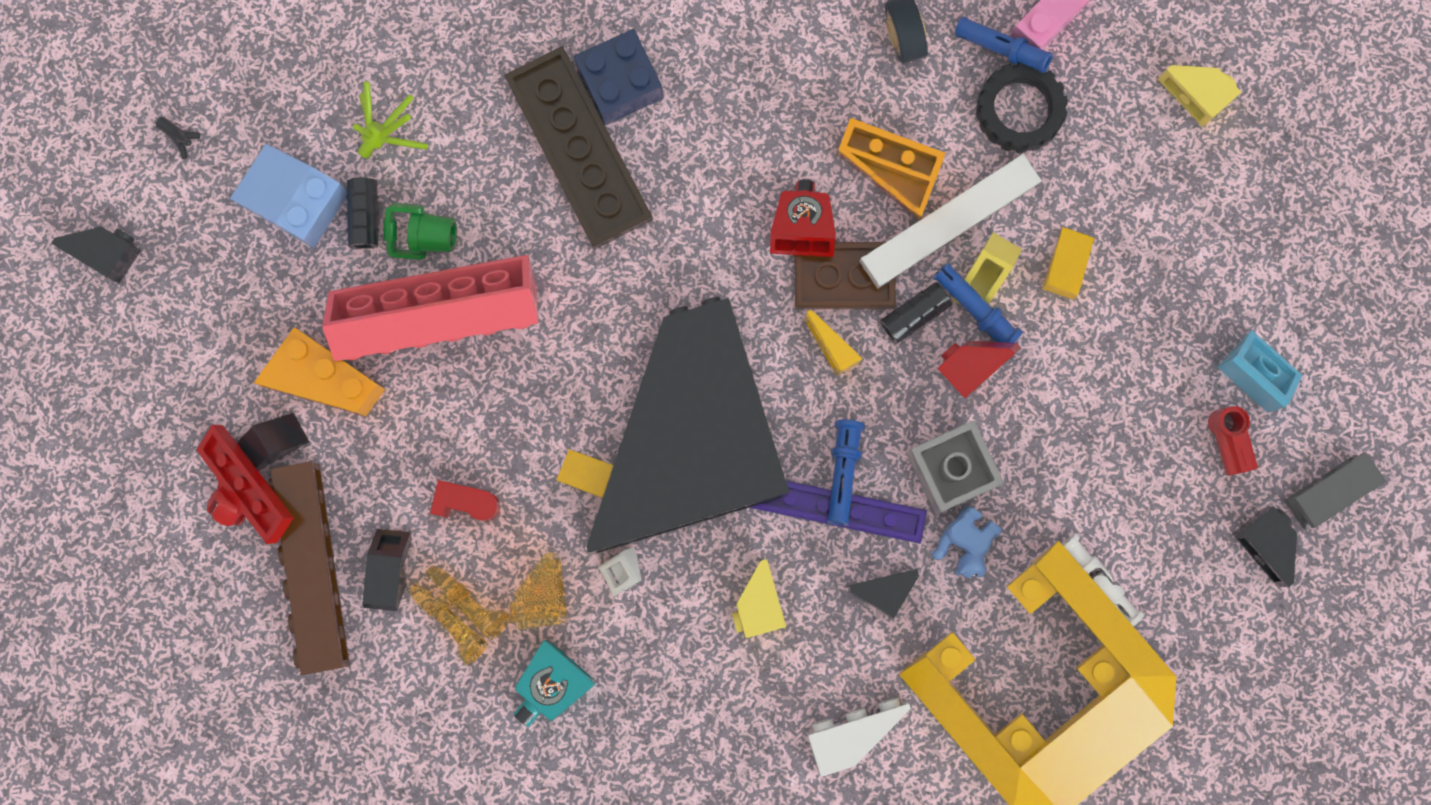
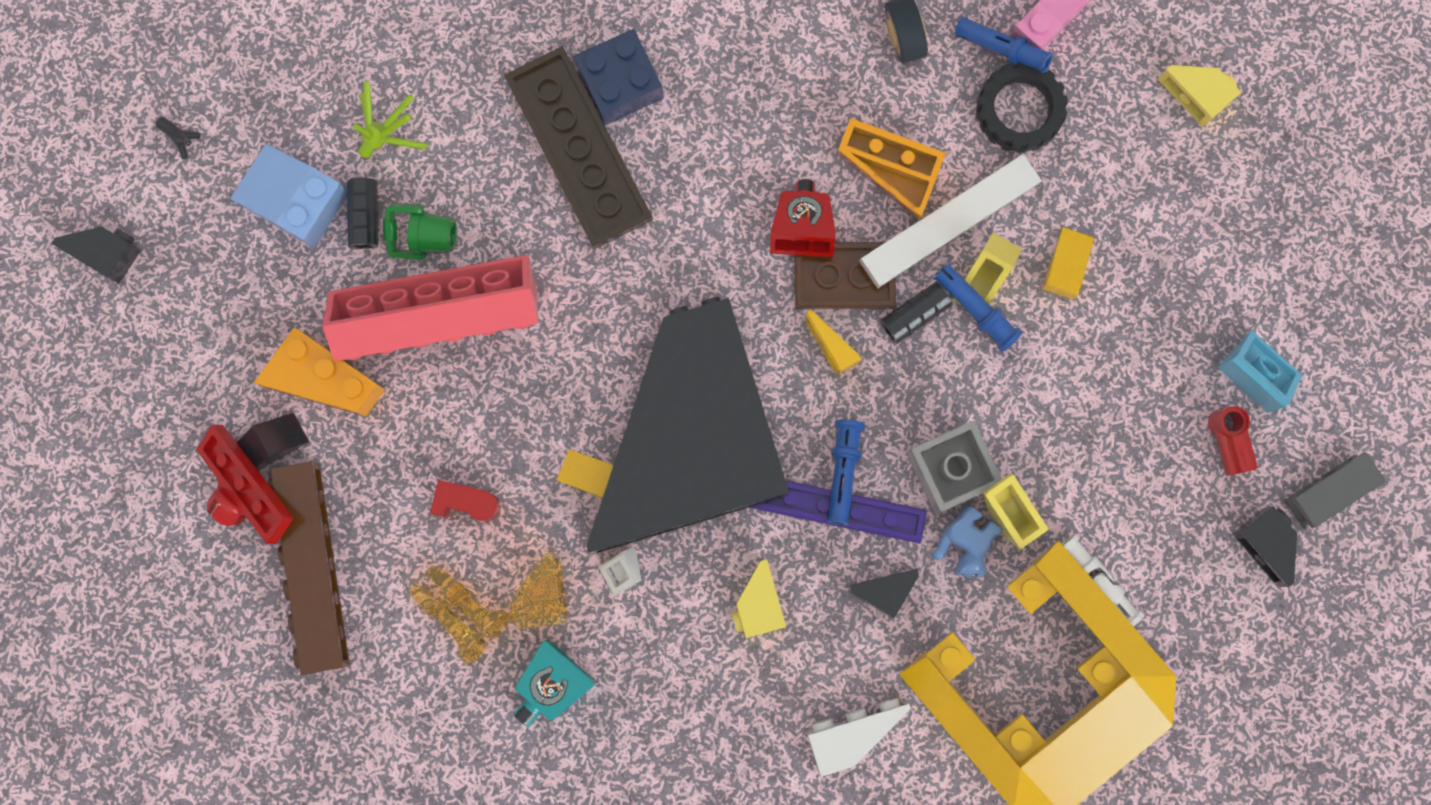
black slope [362,529,412,611] -> none
red slope [937,340,1021,398] -> none
none -> light yellow slope [983,473,1049,550]

